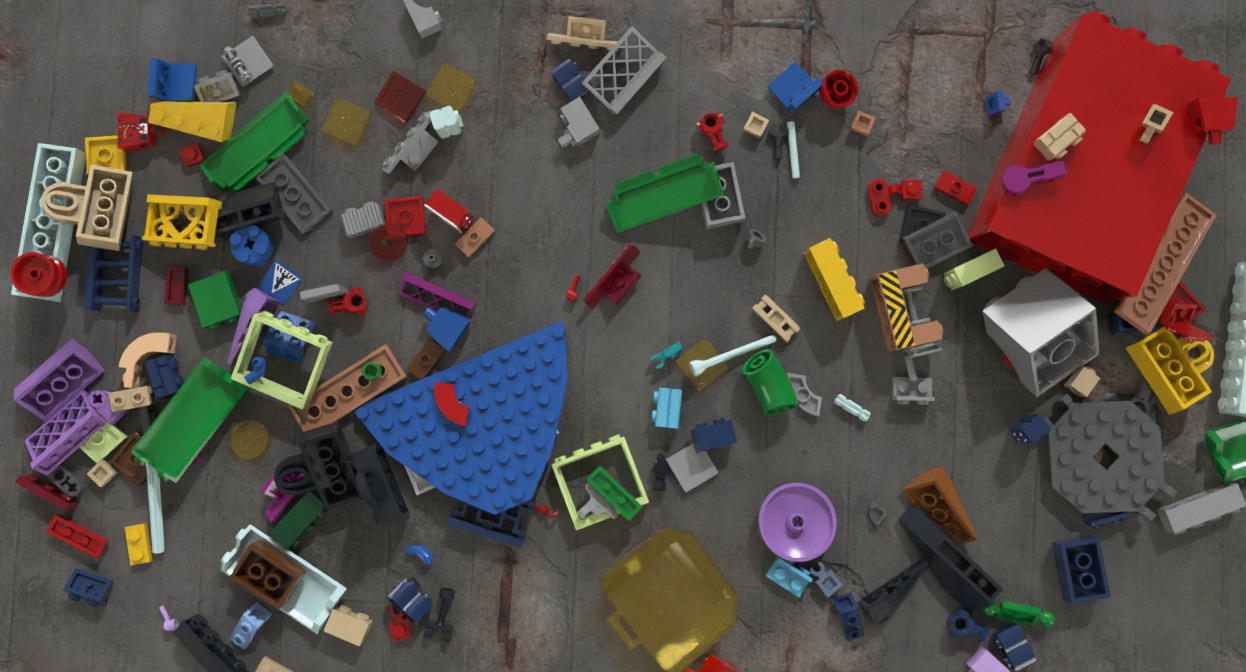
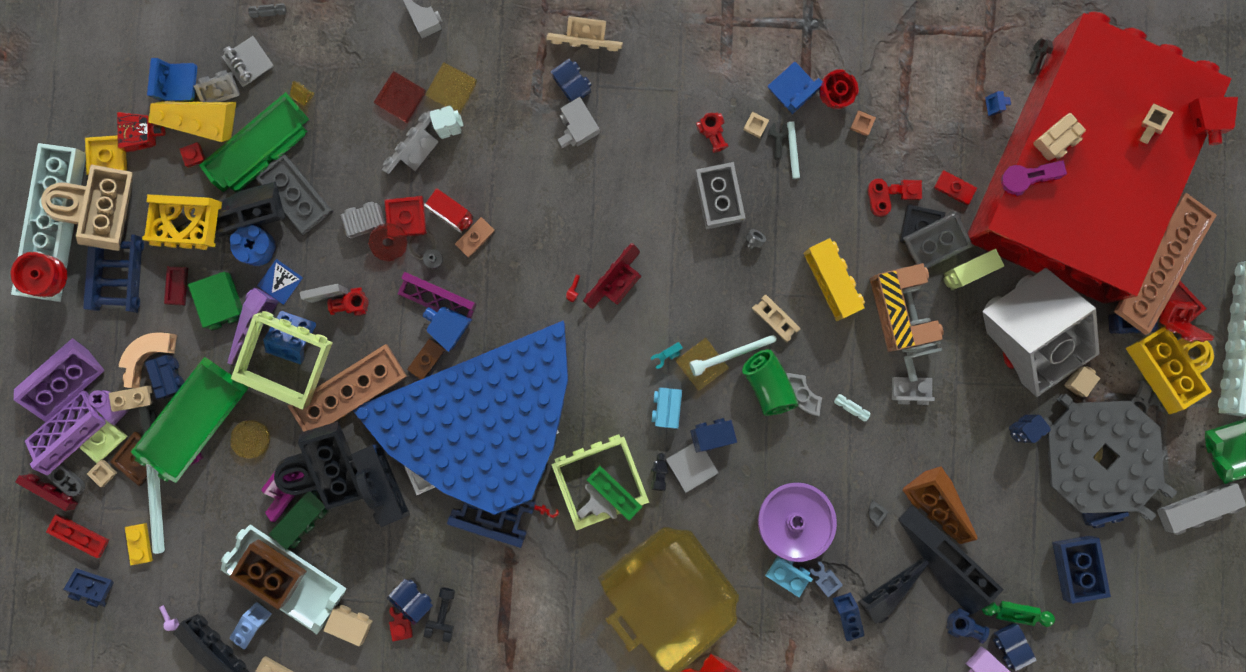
blue arm [244,357,266,384] -> none
clear yellow tile [321,97,372,147] -> none
green tile [362,362,382,381] -> none
blue arm [406,545,433,565] -> none
red tile [434,382,470,427] -> none
light grey fence [581,26,667,115] -> none
green slope [606,154,724,233] -> none

